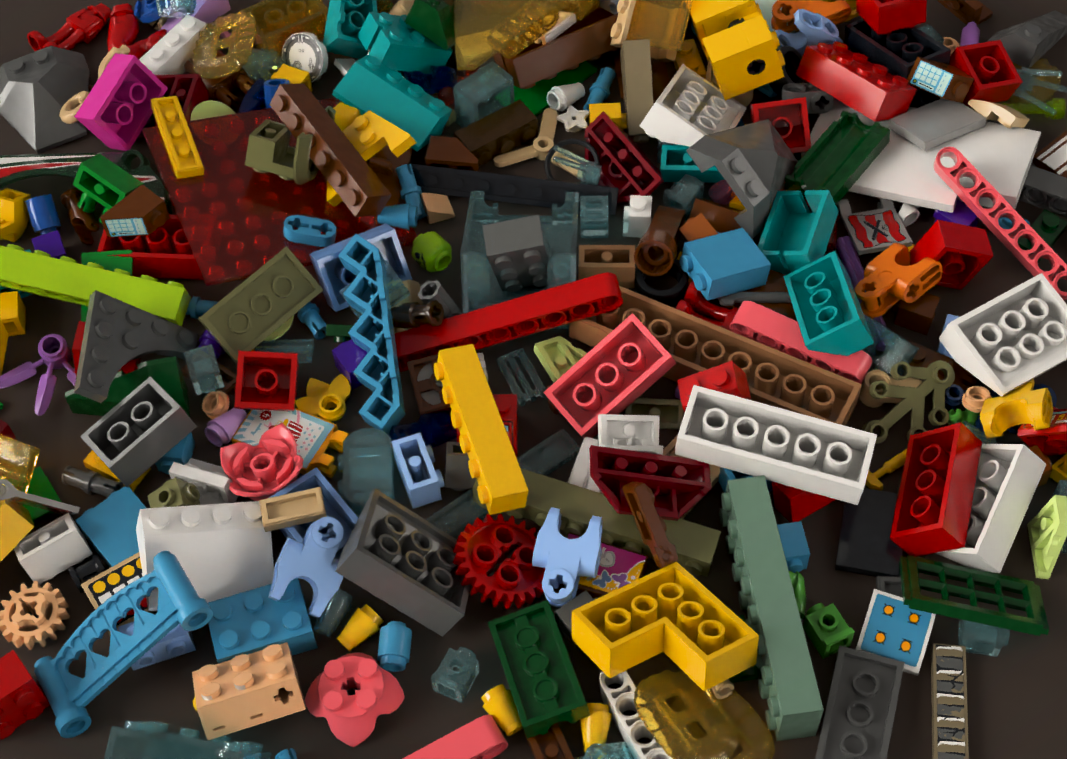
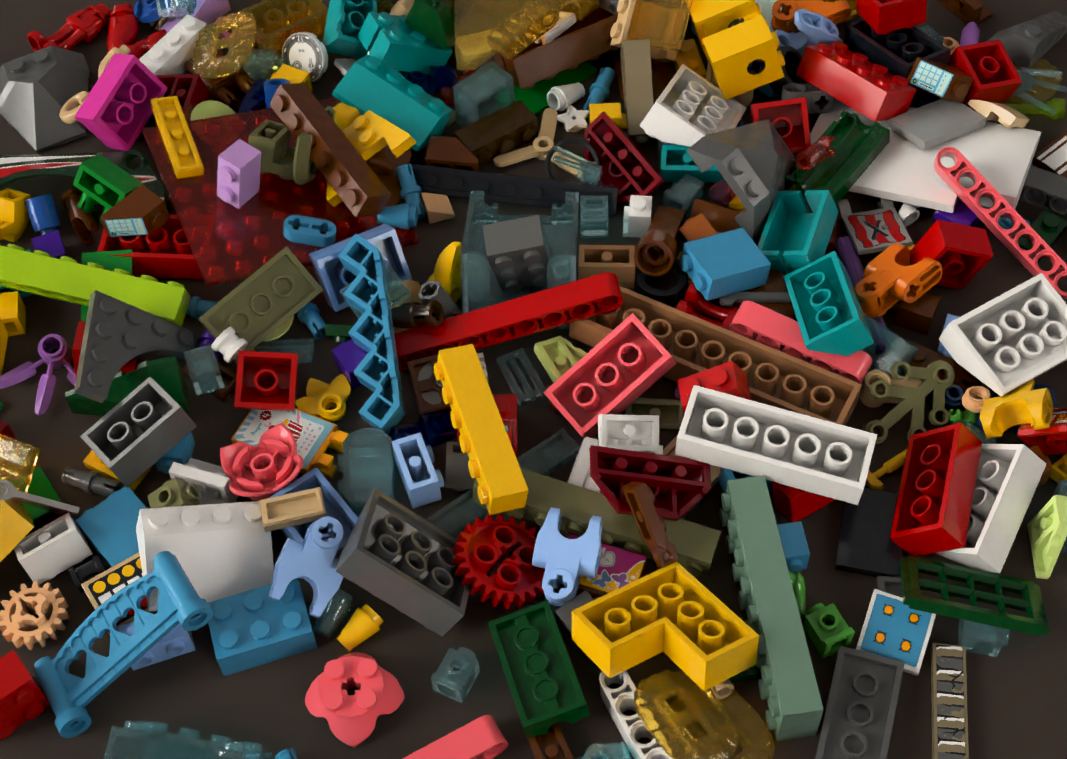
light nougat piece [192,642,306,740] -> none
light nougat plate [202,391,230,419] -> none
lavender cone [204,407,247,447] -> none
dark azure brick [377,621,412,672] -> none
lime head [411,231,452,272] -> none
yellow cone [481,684,523,736] -> none
yellow cone [580,703,612,755] -> none
none -> white wheel [211,326,248,363]
none -> lavender brick [217,139,261,209]
none -> yellow piece [427,242,463,302]
none -> clear red bar [796,135,836,170]

